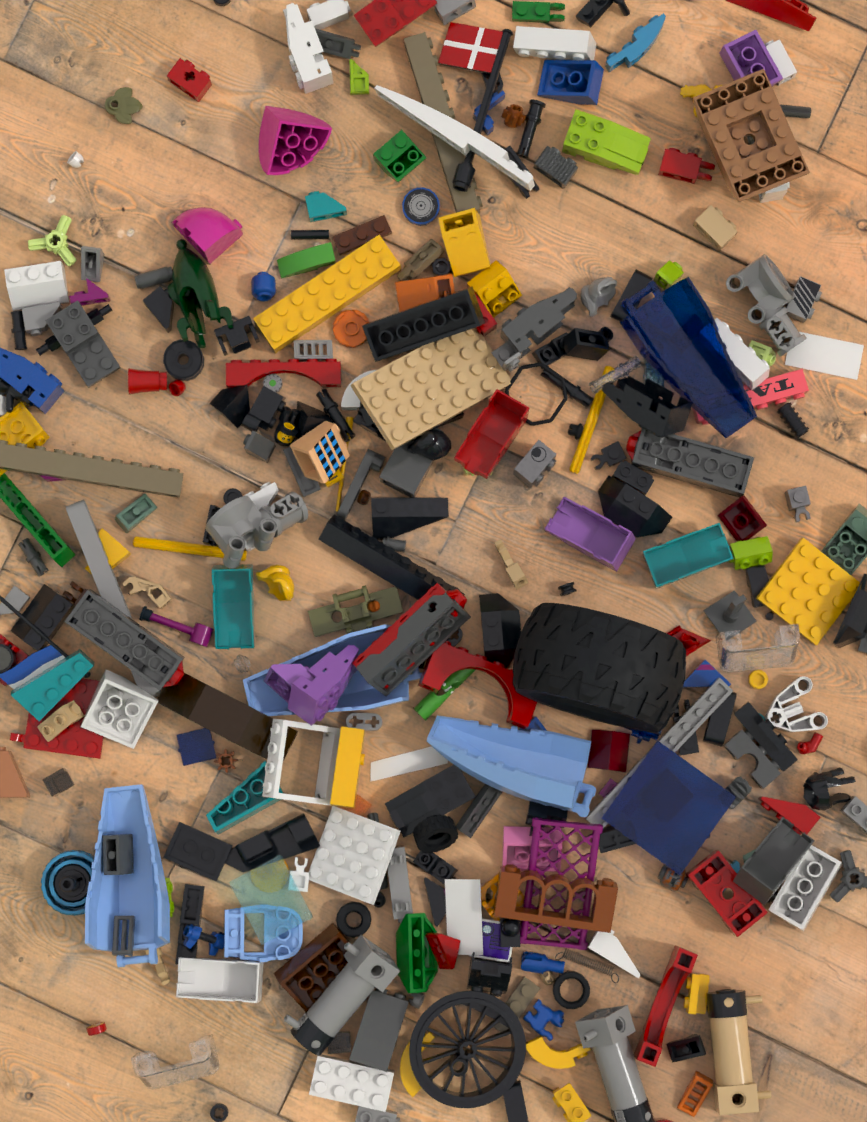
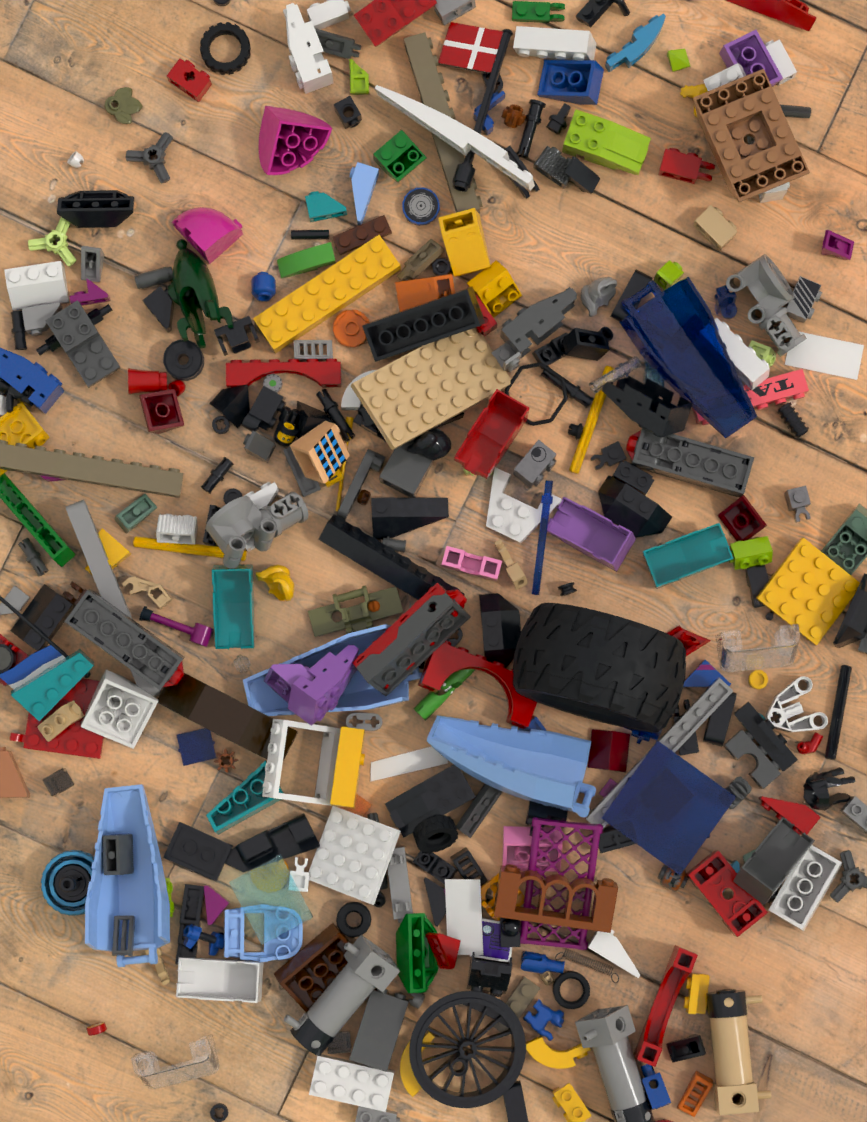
dark grey piece [703,590,757,642] -> none
none -> black wedge [57,190,135,228]
none -> dark grey bush [126,132,173,184]
none -> dark red slope [139,389,184,434]
none -> white brick [156,514,198,545]
none -> black tyre [200,22,251,75]
none -> black pin [201,457,234,494]
none -> magenta slope [204,885,230,925]
none -> black bush [212,416,230,434]
none -> black brick [334,96,362,129]
none -> light blue slope [349,162,379,225]
none -> bright pink arch [441,546,502,582]
none -> black slope [450,847,488,886]
none -> white wing [486,467,562,543]
none -> clear blue bar [532,480,553,595]
none -> black piece [546,103,571,134]
none -> black slope [564,156,600,194]
none -> blue torso [641,1064,671,1110]
none -> lime slope [667,49,690,72]
none -> white brick [703,63,746,91]
none -> clear blue hips [714,285,737,319]
none -> magenta slope [821,230,854,260]
none -> black axle [825,665,852,760]

